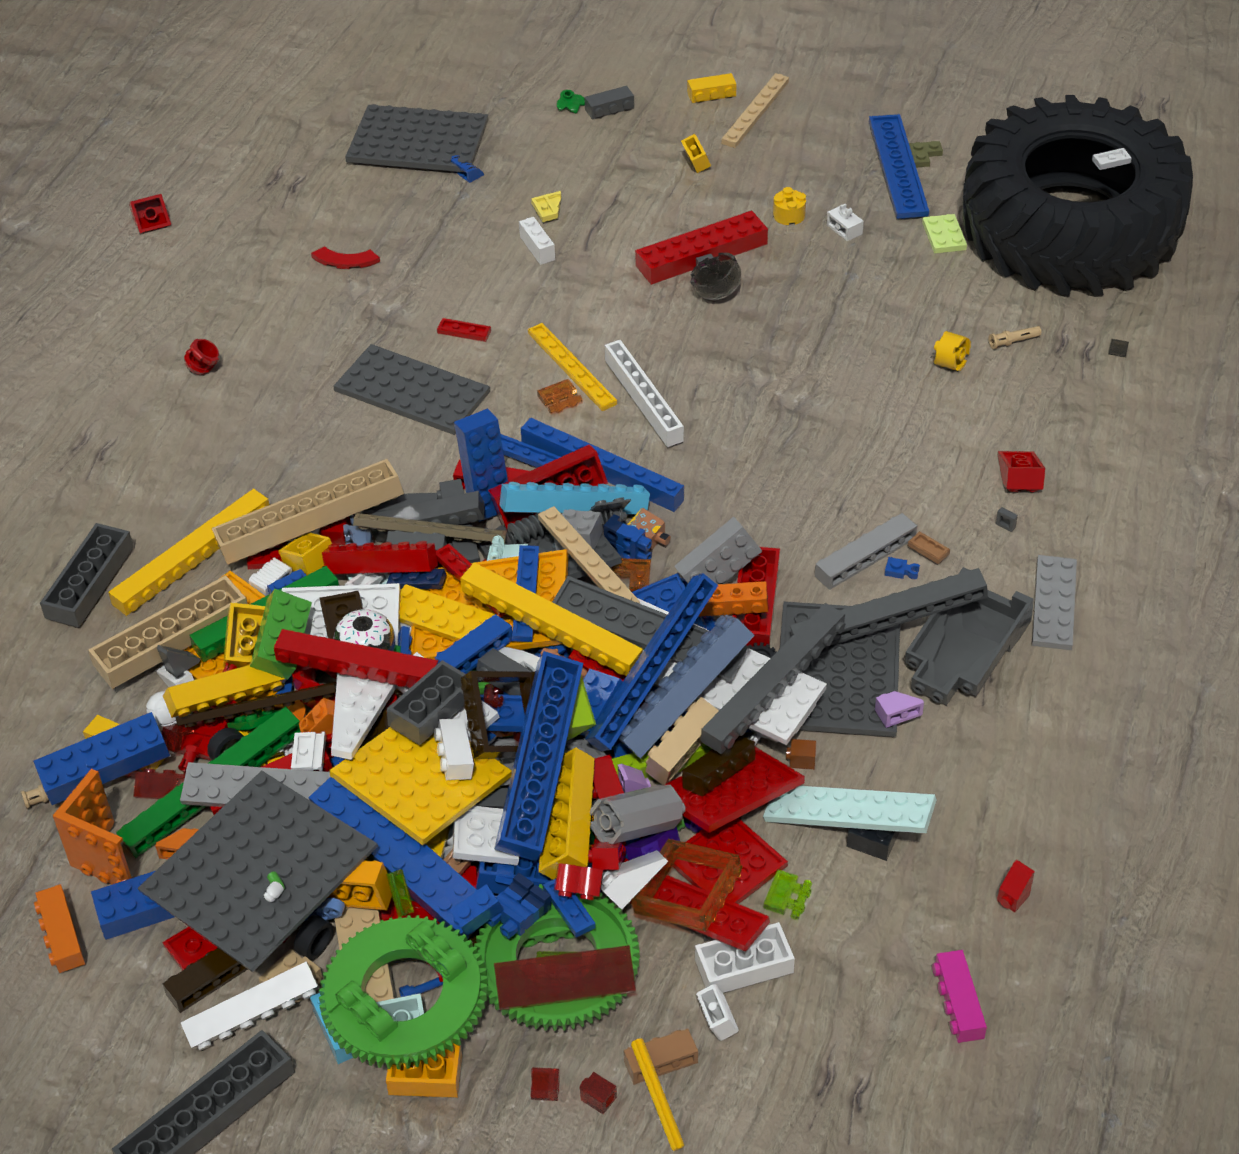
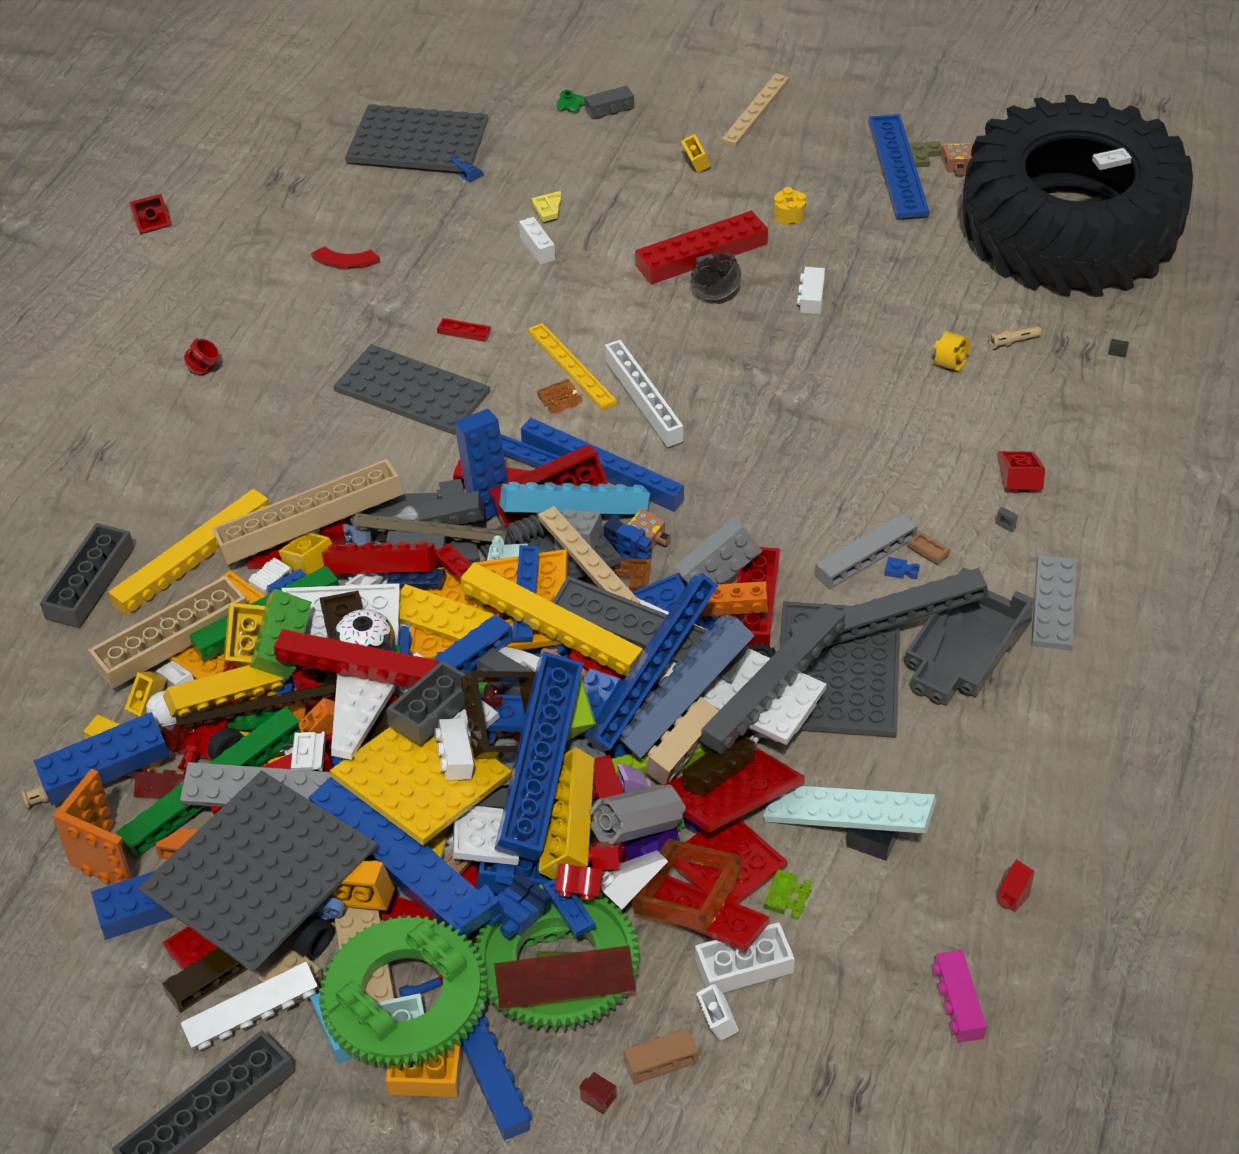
orange brick [34,884,85,973] -> none
dark grey slope [157,645,200,677] -> none
white arm [264,871,285,902] -> none
clear neon green slope [386,869,414,917] -> none
clear red panel [530,1067,560,1101] -> none
dark grey hinge [589,497,631,525] -> none
yellow axle [631,1038,684,1151] -> none
yellow brick [687,73,736,103] -> none
dark orange brick [786,739,816,770] -> none
white brick [826,204,864,241] -> none
lavender slope [875,691,924,728] -> none
yellowish green plate [922,214,967,254] -> none
none -> yellow slope [125,672,167,717]
none -> blue brick [460,1013,532,1141]
none -> white brick [797,267,825,314]
none -> nougat torso [941,143,973,175]

